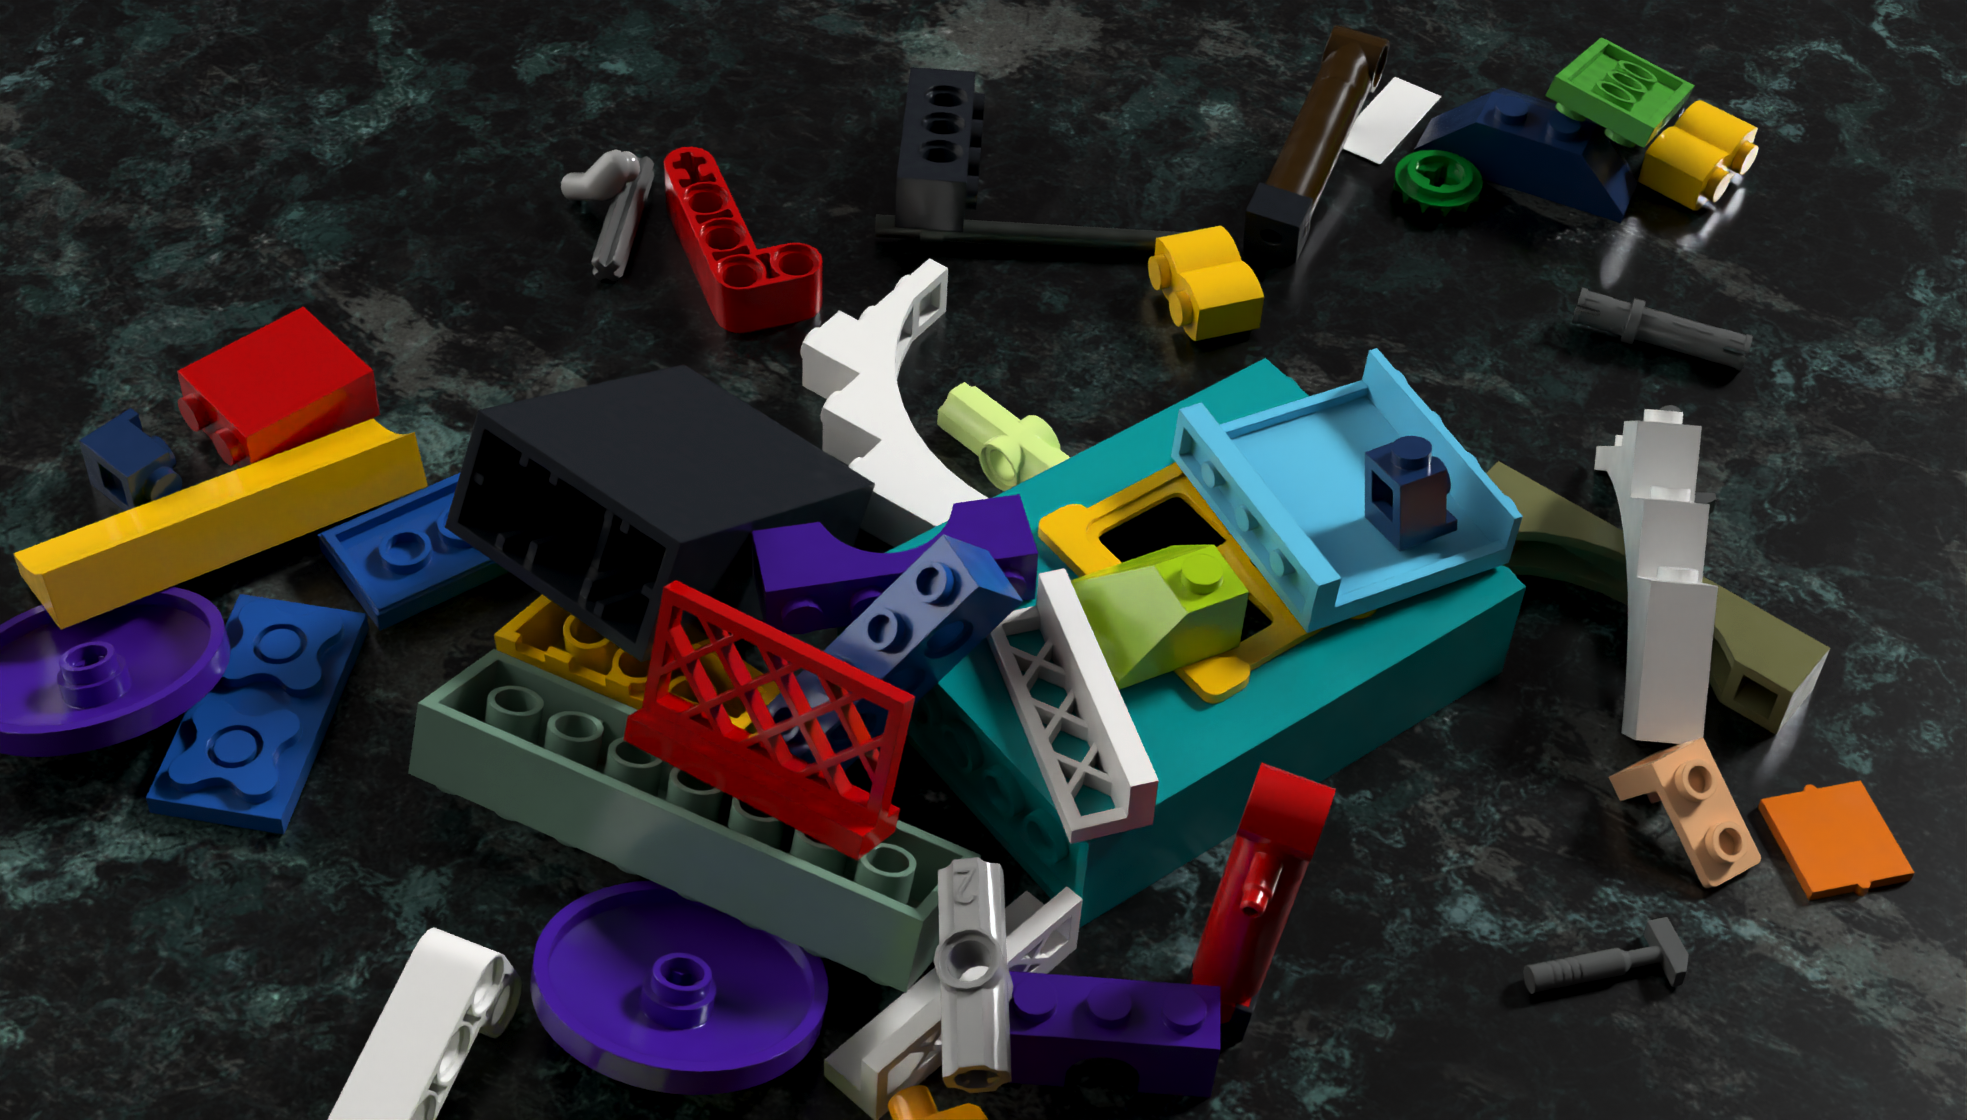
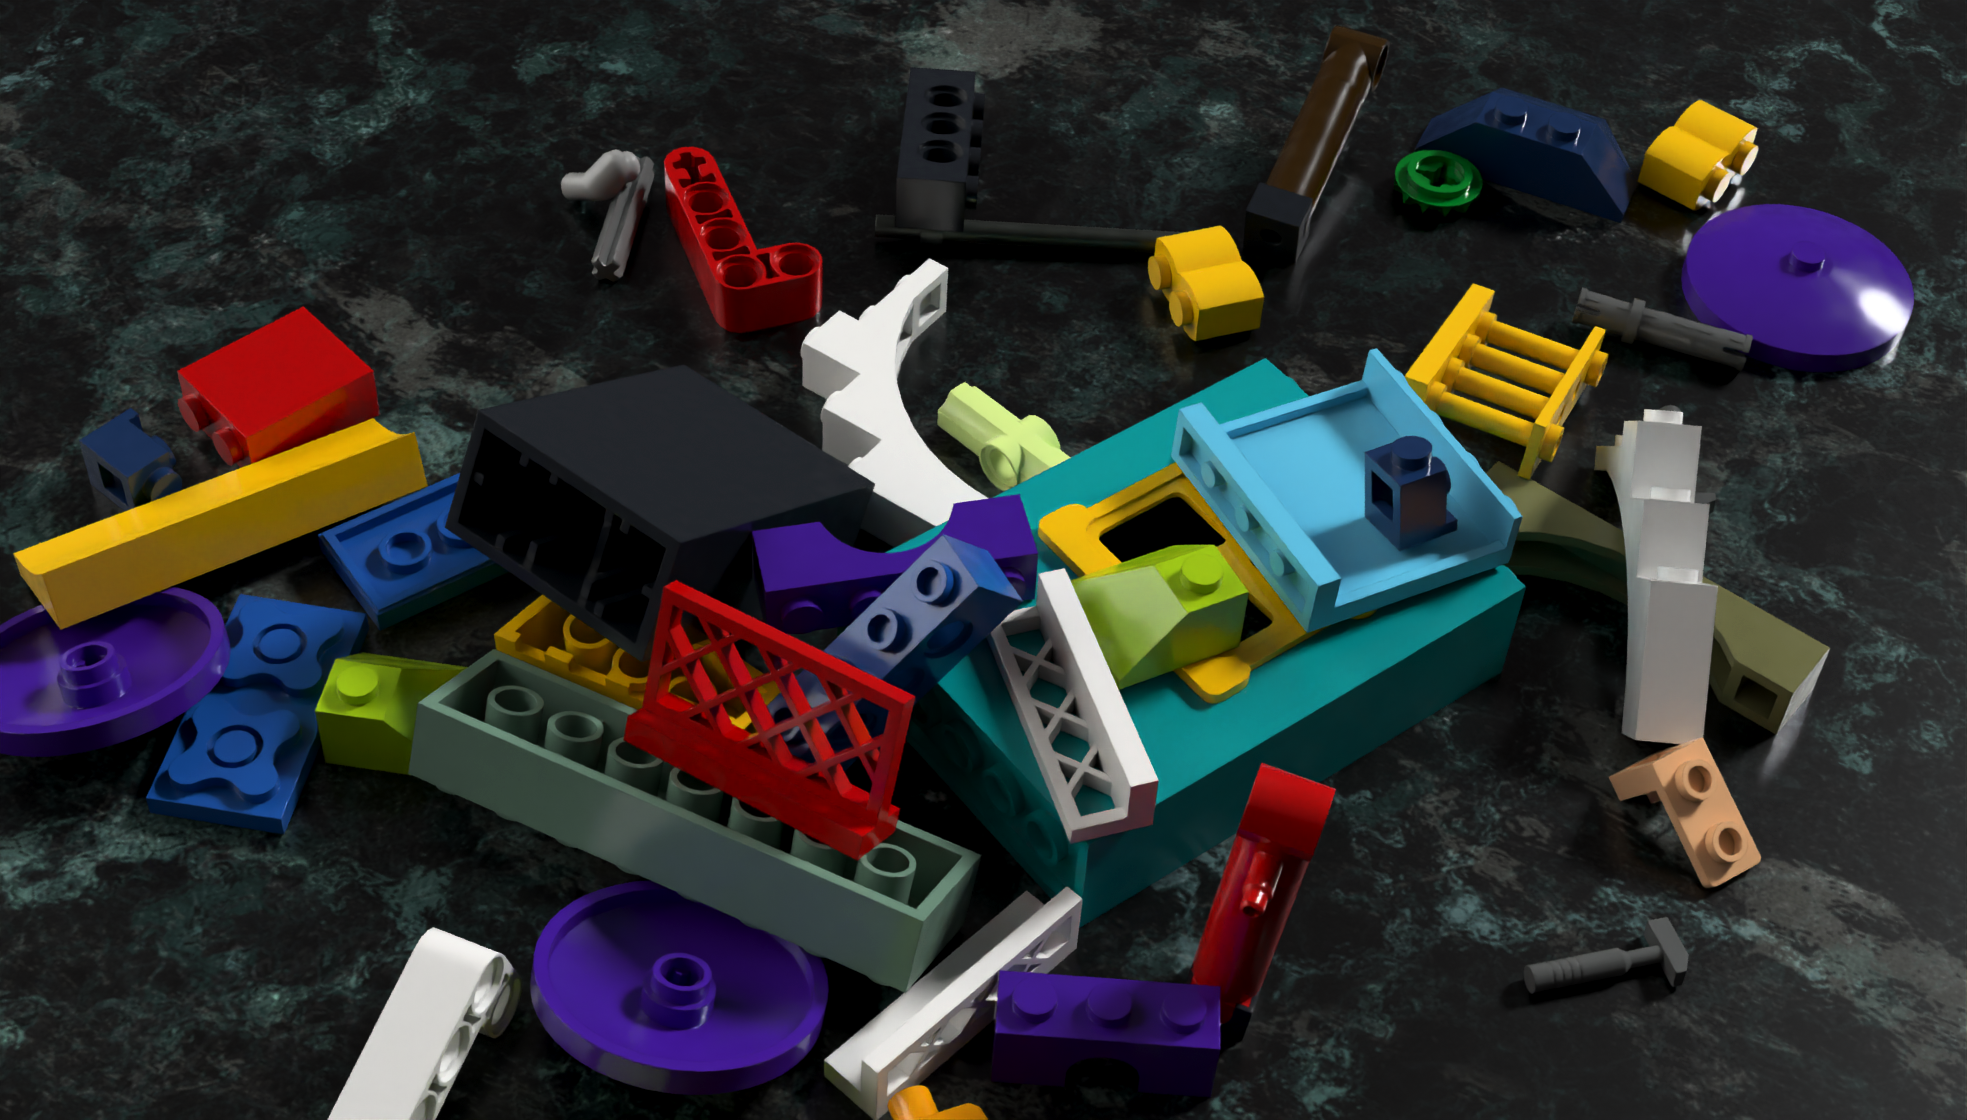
light grey piece [934,857,1013,1093] -> none
white sticker [1343,77,1441,165] -> none
bright green plate [1545,37,1695,148] -> none
orange piece [1758,780,1915,901] -> none
none -> lime slope [315,652,468,775]
none -> yellow fence [1404,283,1609,480]
none -> dark purple dish [1681,204,1914,372]

